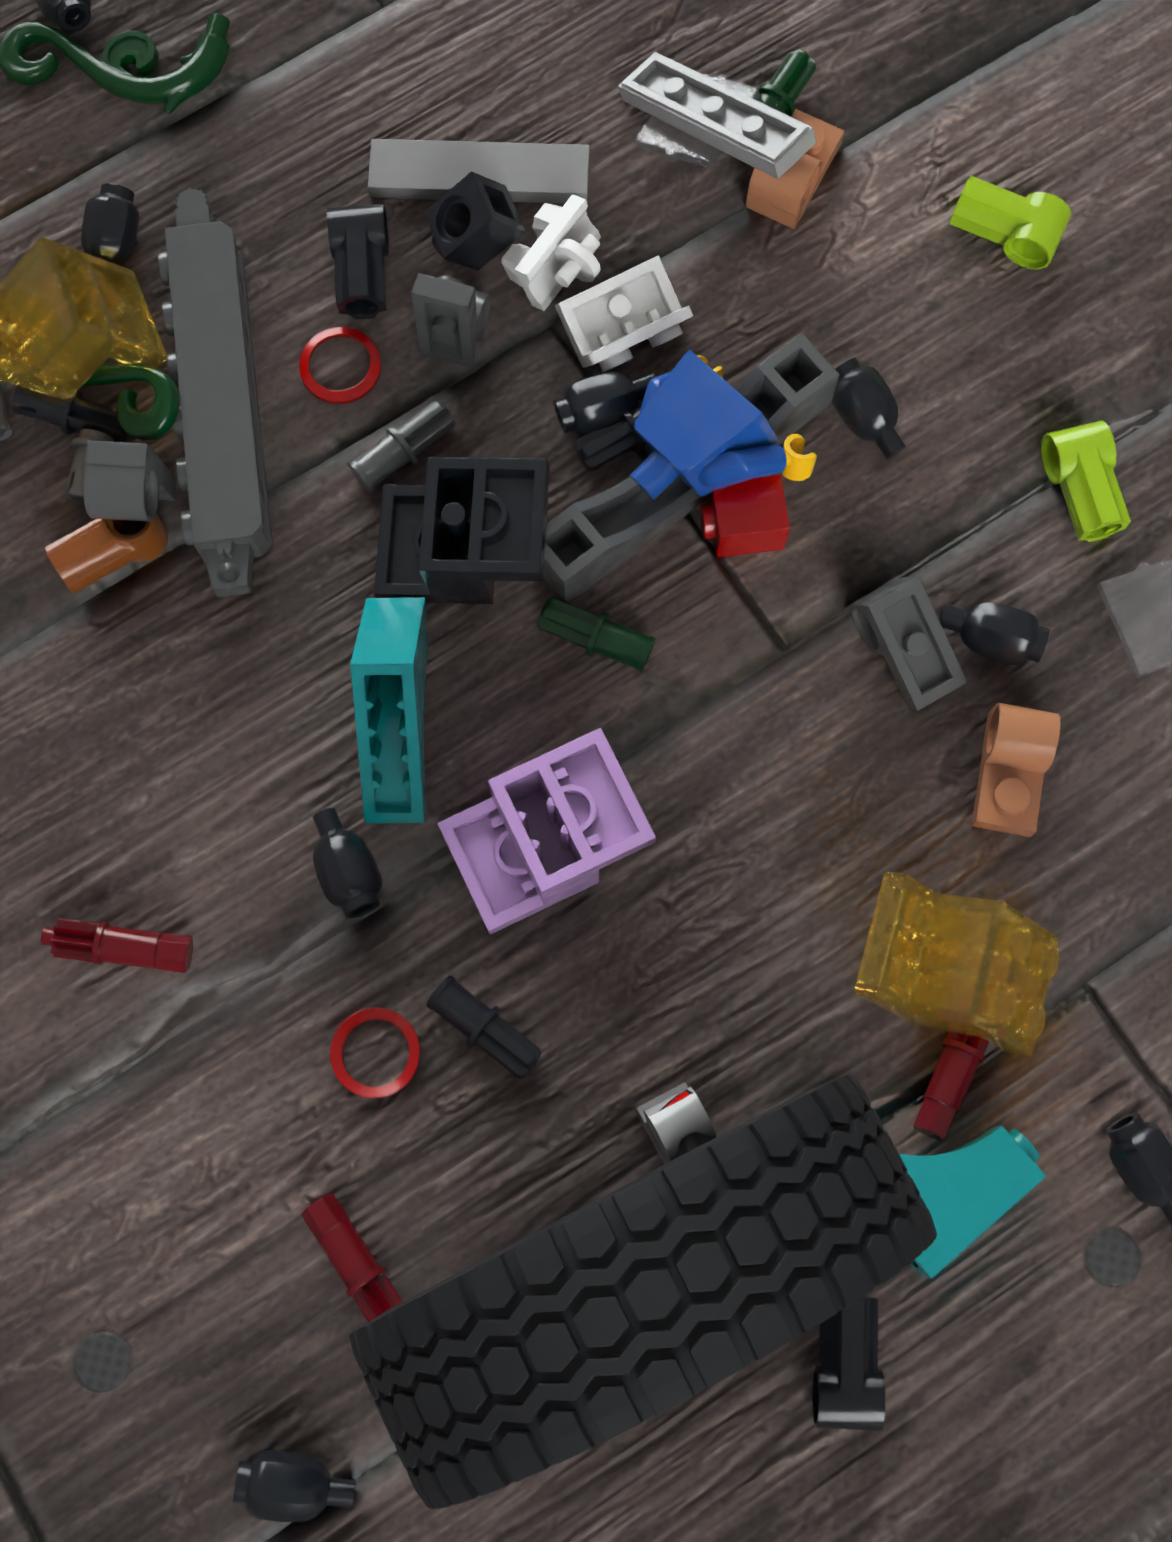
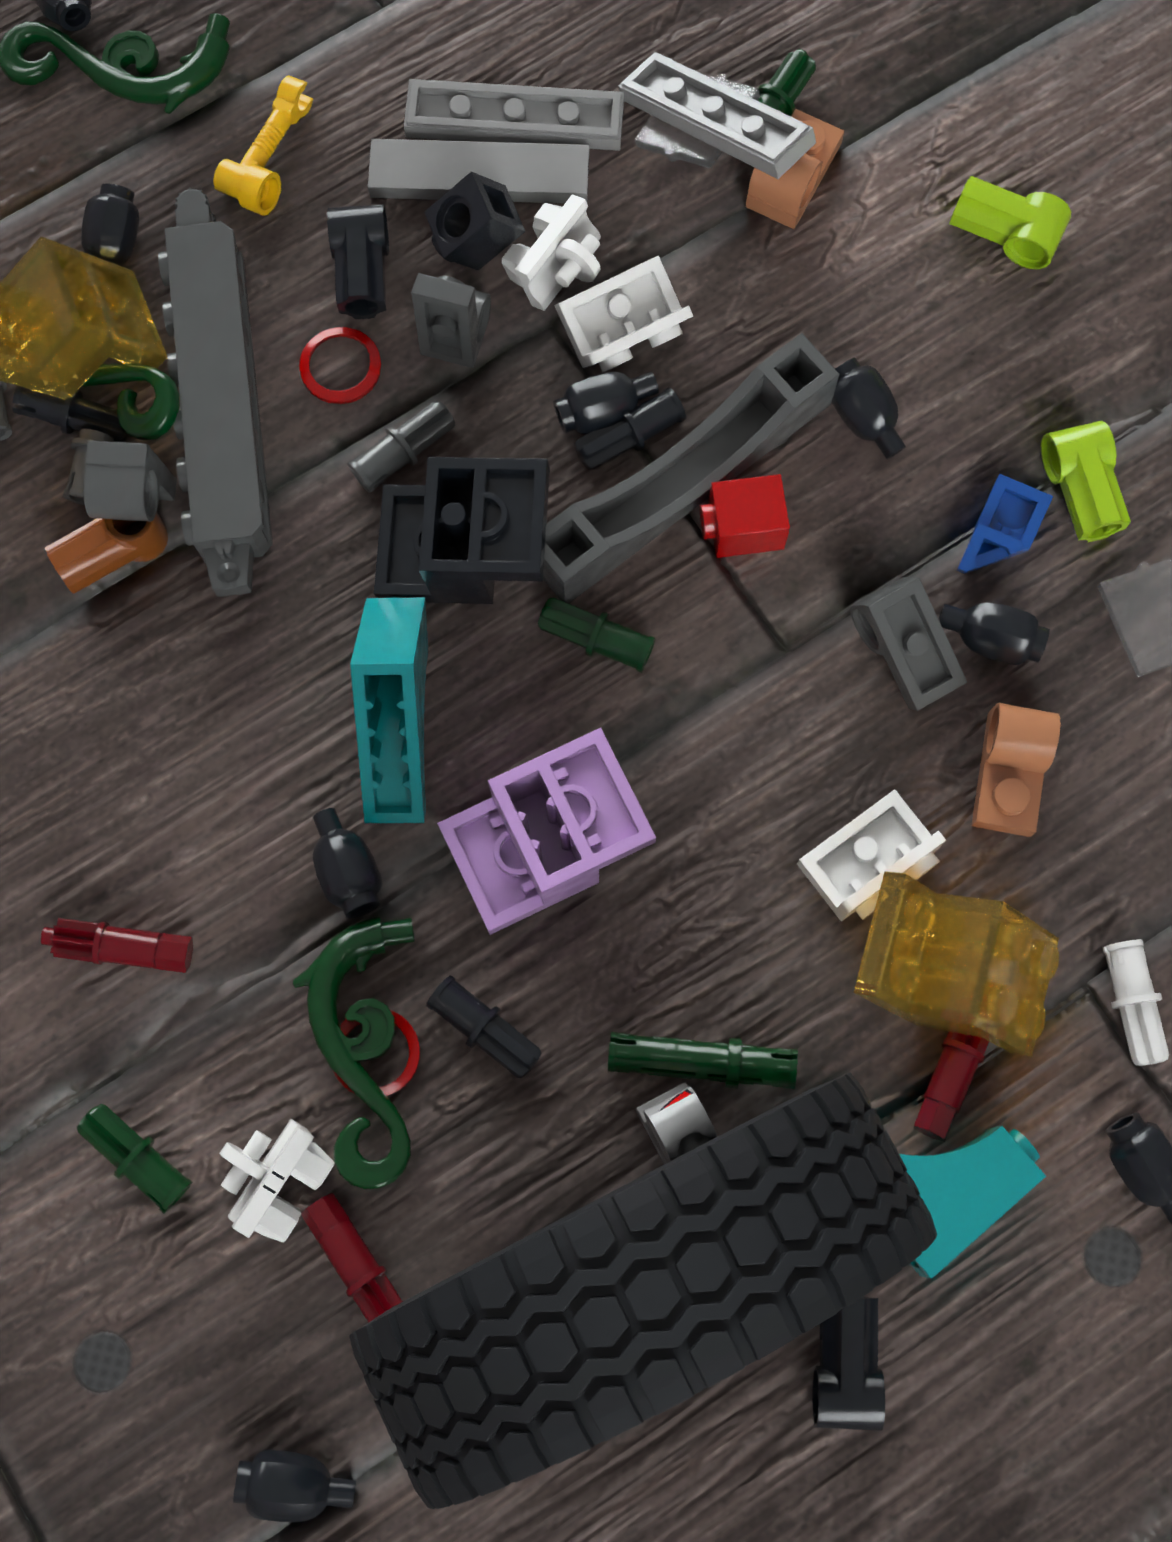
blue torso [629,349,817,500] -> none
none -> dark green axle [77,1104,193,1214]
none -> yellow brick [213,75,313,216]
none -> white hips [219,1119,335,1243]
none -> dark green plant [292,917,415,1190]
none -> light grey tile [404,79,624,151]
none -> dark green pin [608,1032,798,1090]
none -> white bracket [797,789,946,922]
none -> blue slope [956,474,1053,574]
none -> white axle [1102,939,1169,1066]

